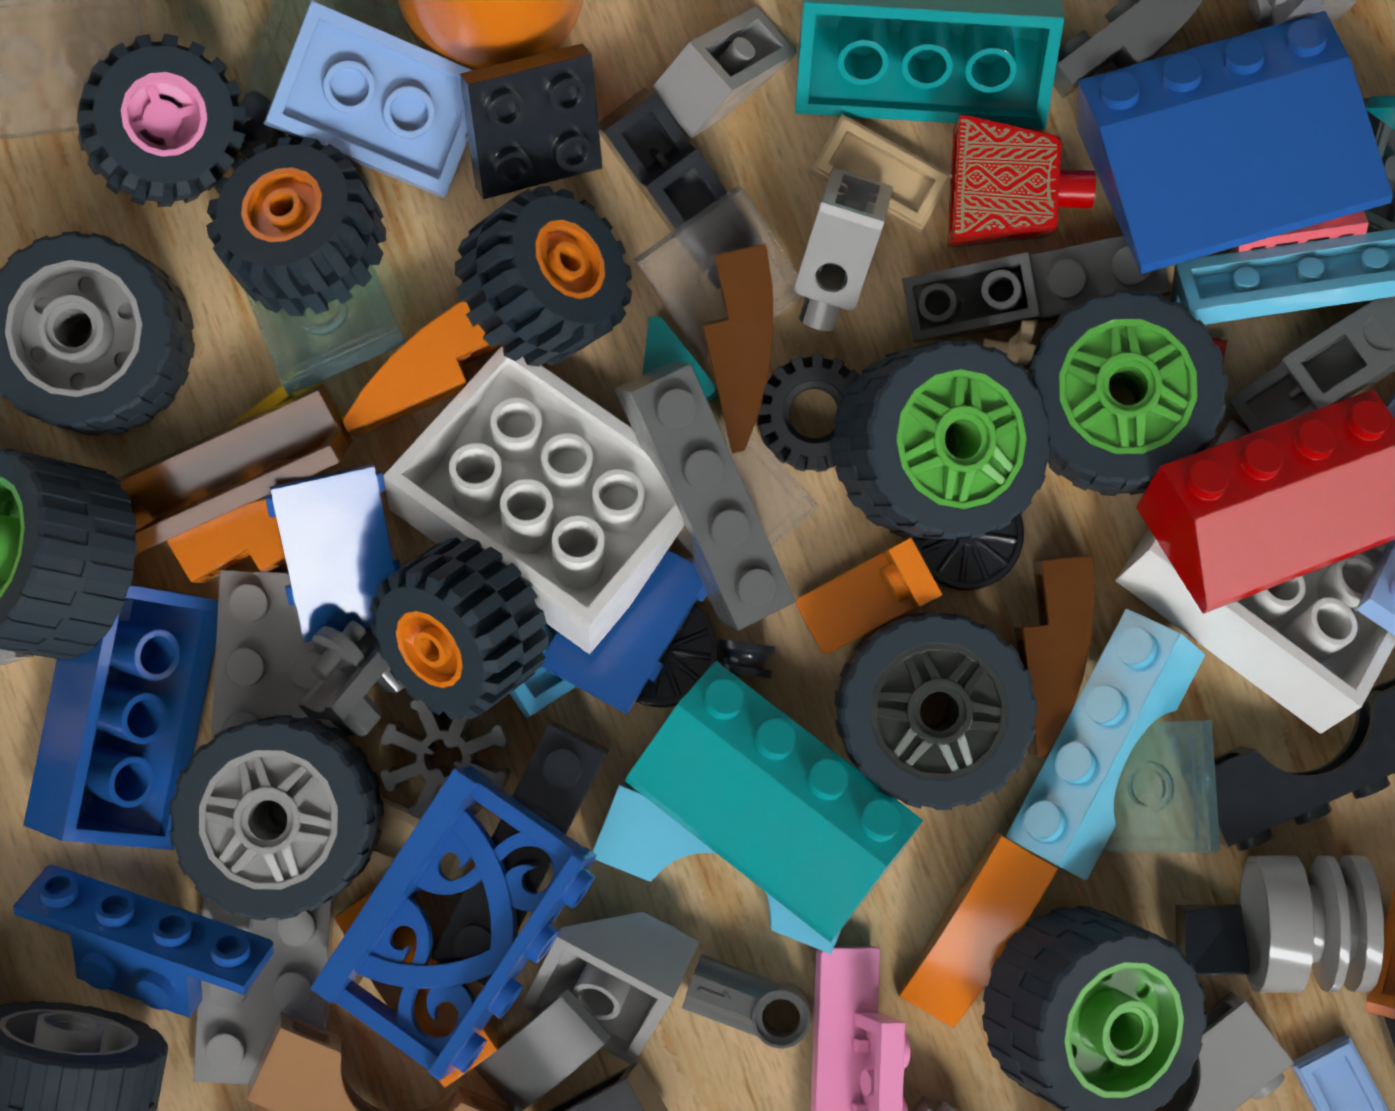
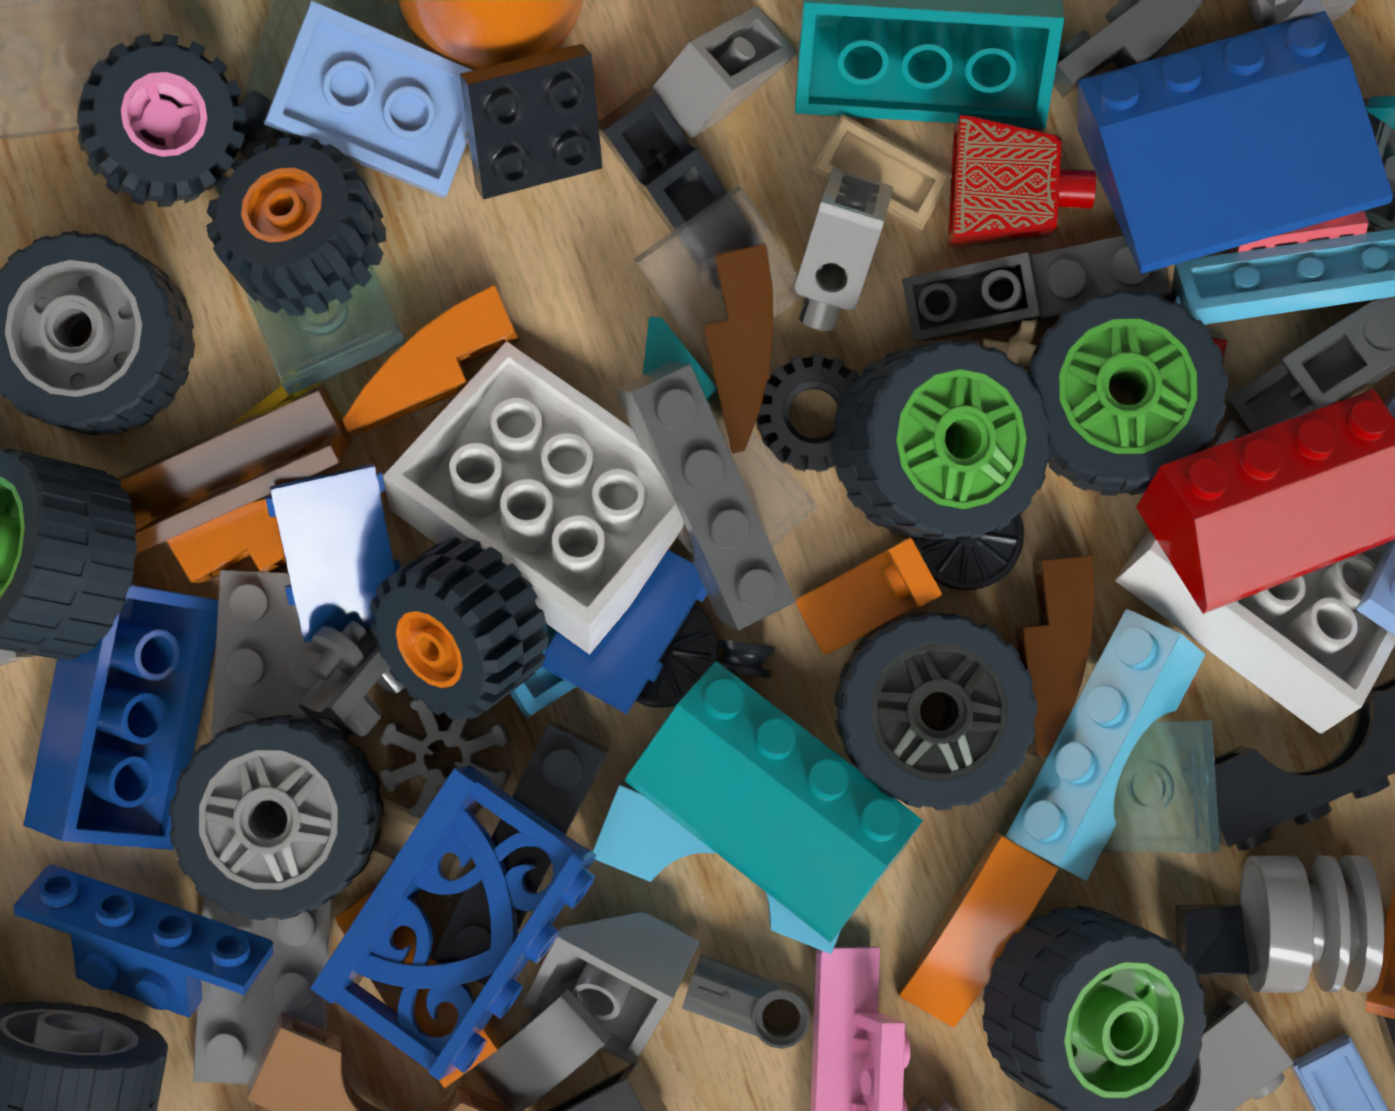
black wheel [455,186,632,367] -> none

